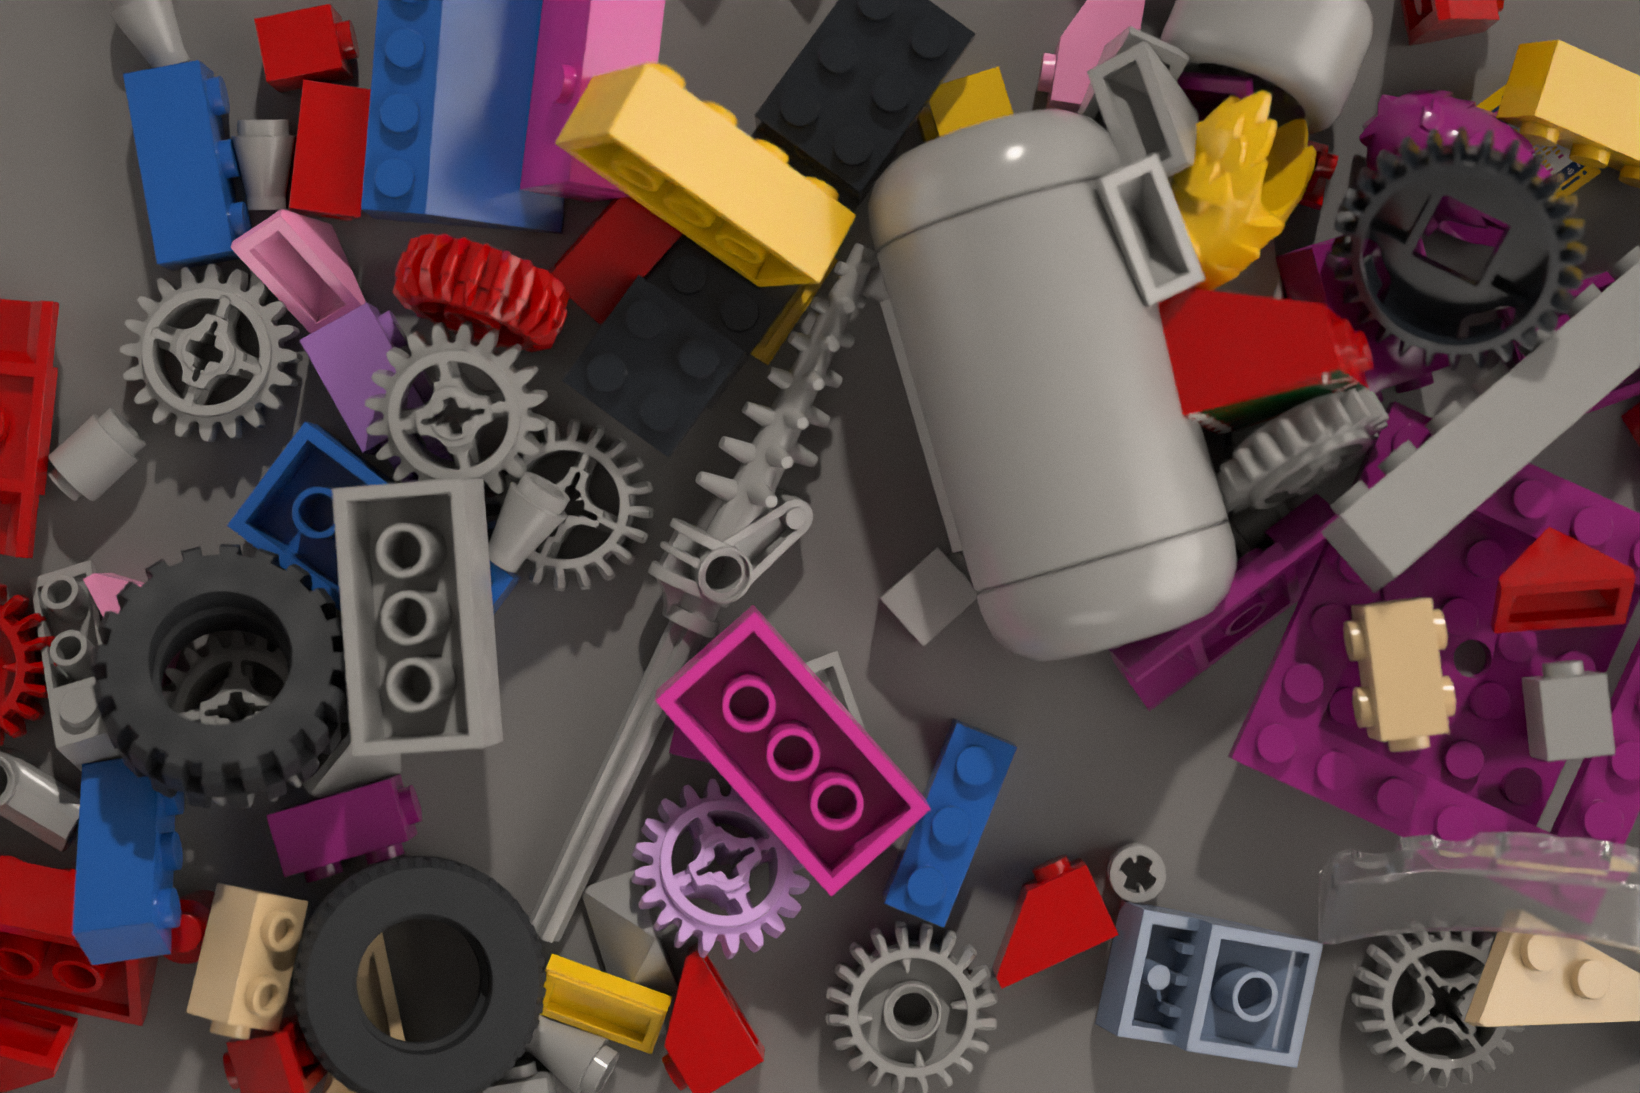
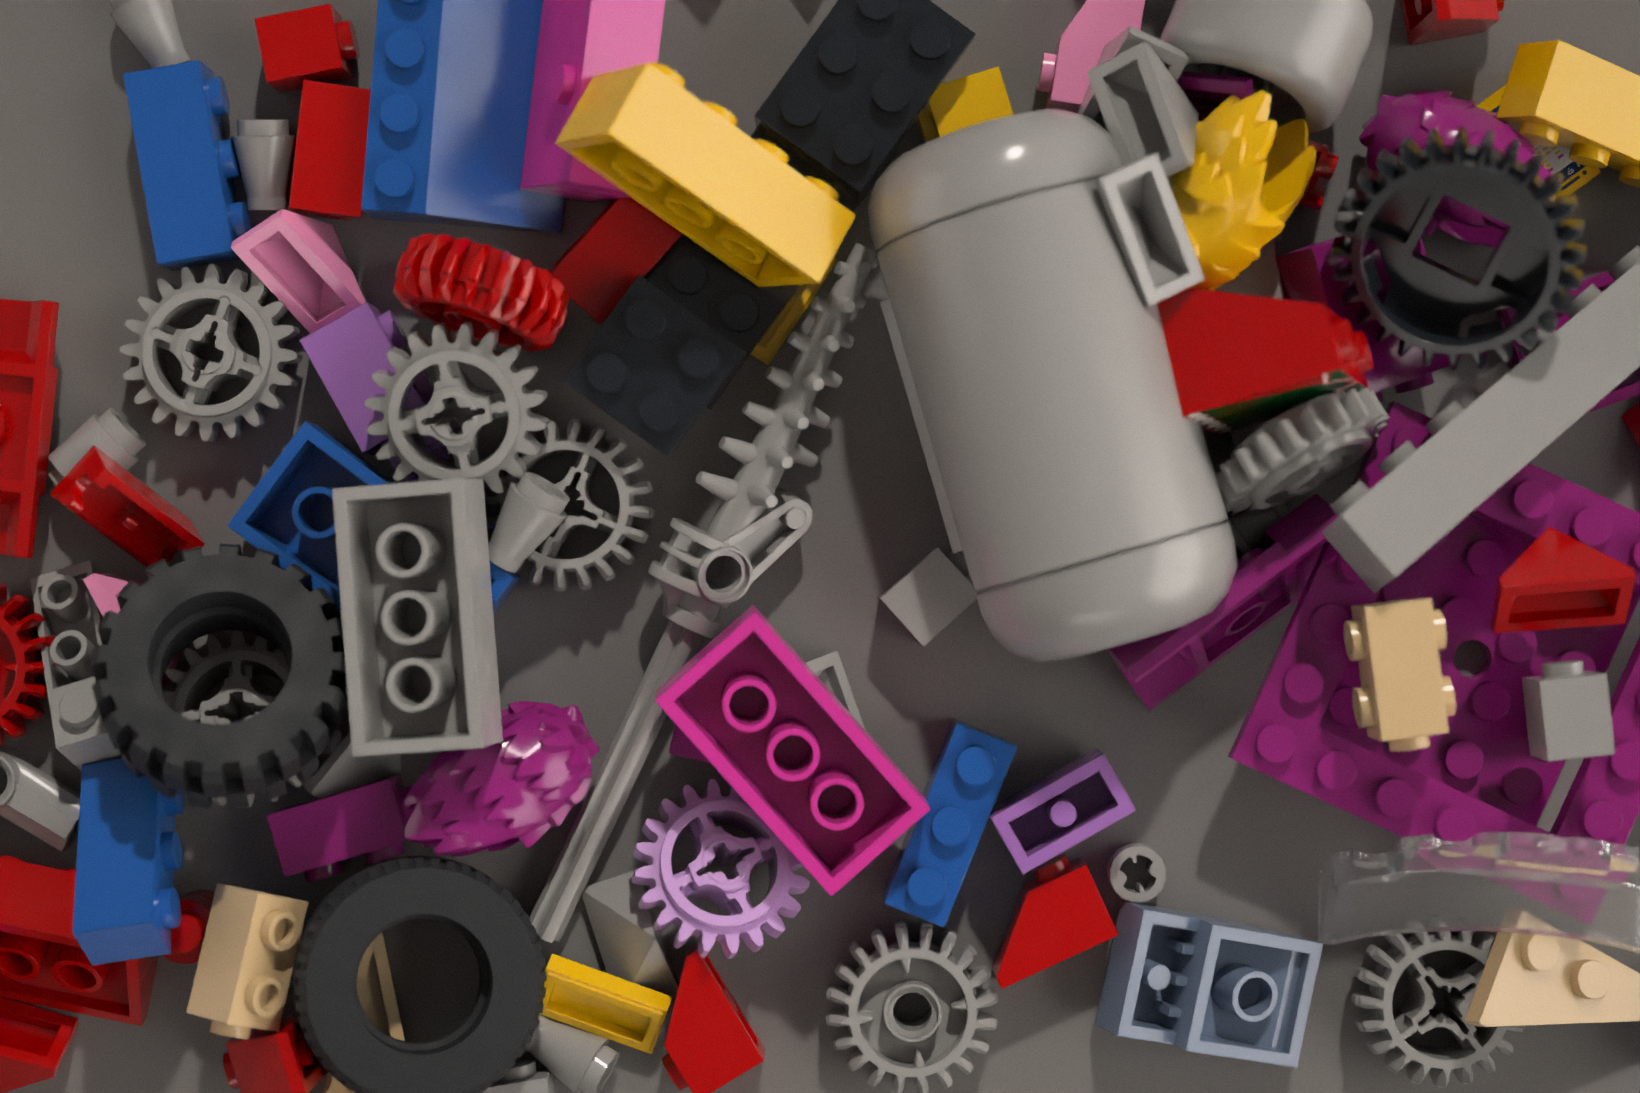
none -> red hinge [50,445,205,567]
none -> magenta head [404,701,600,857]
none -> medium lavender brick [989,748,1136,874]

